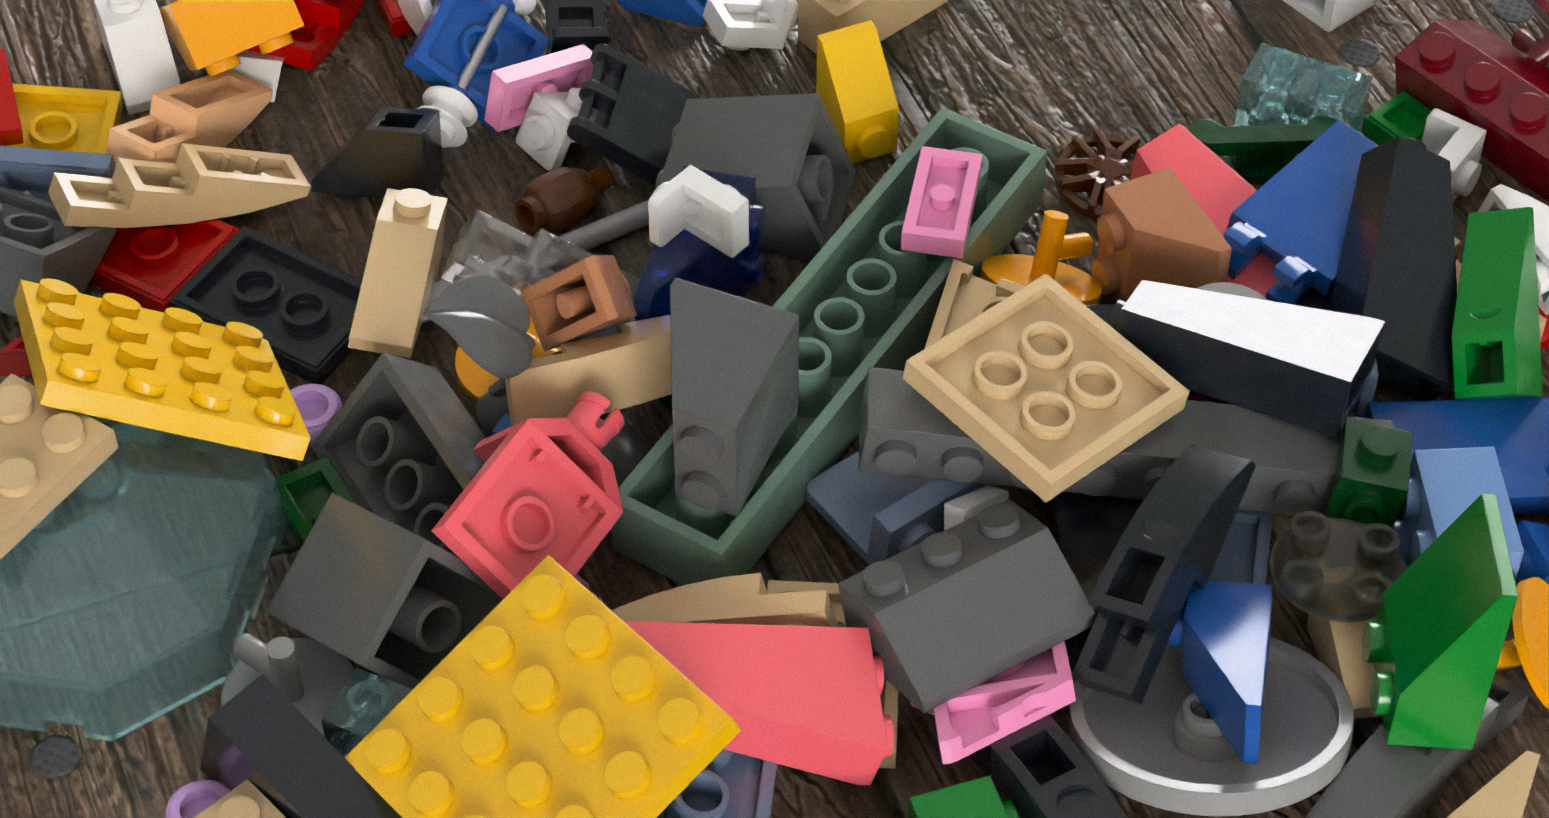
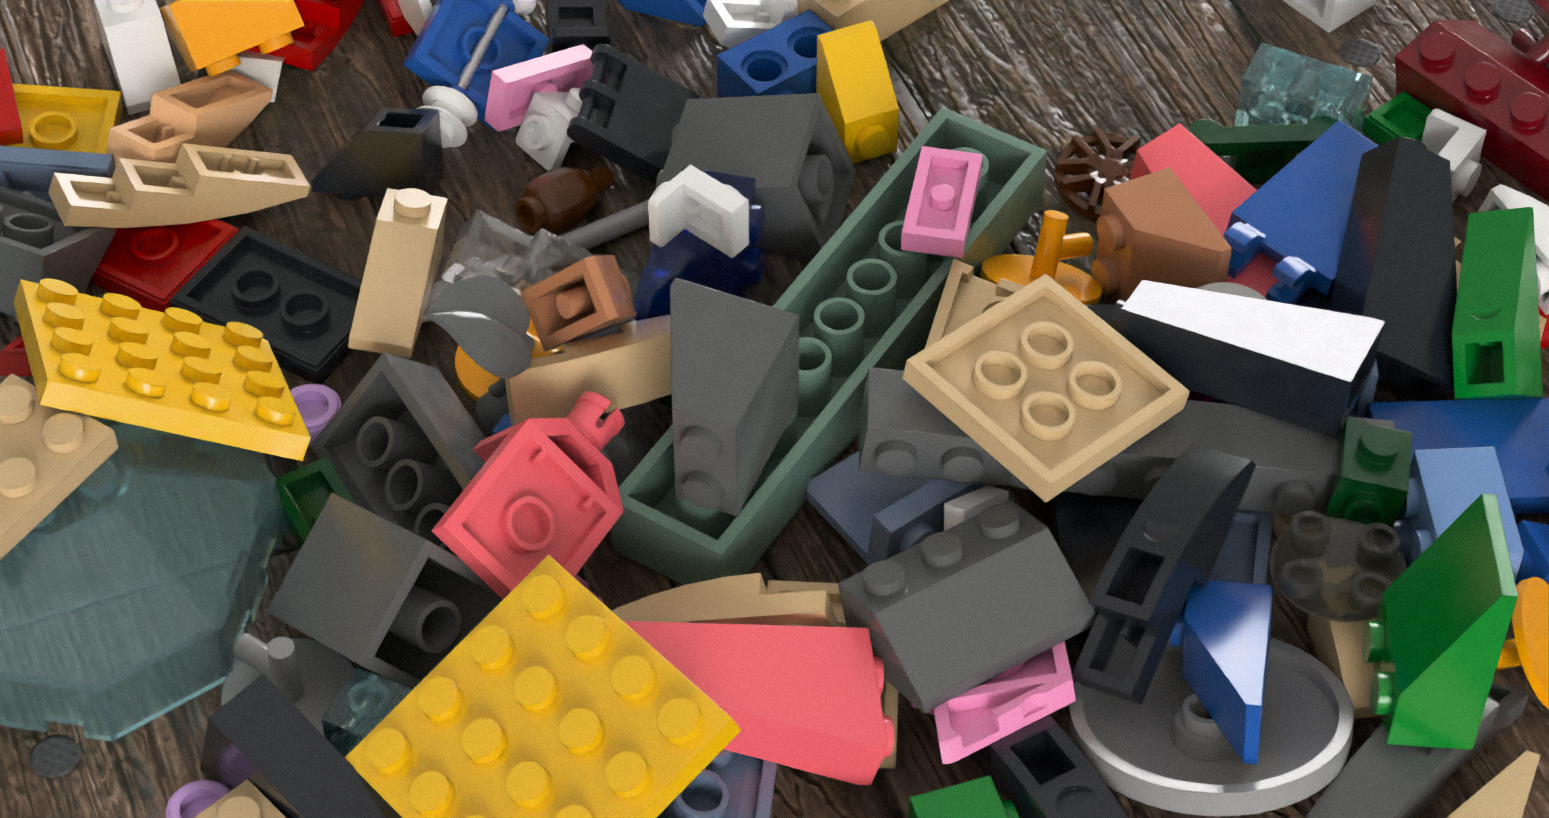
none -> blue brick [717,9,834,98]

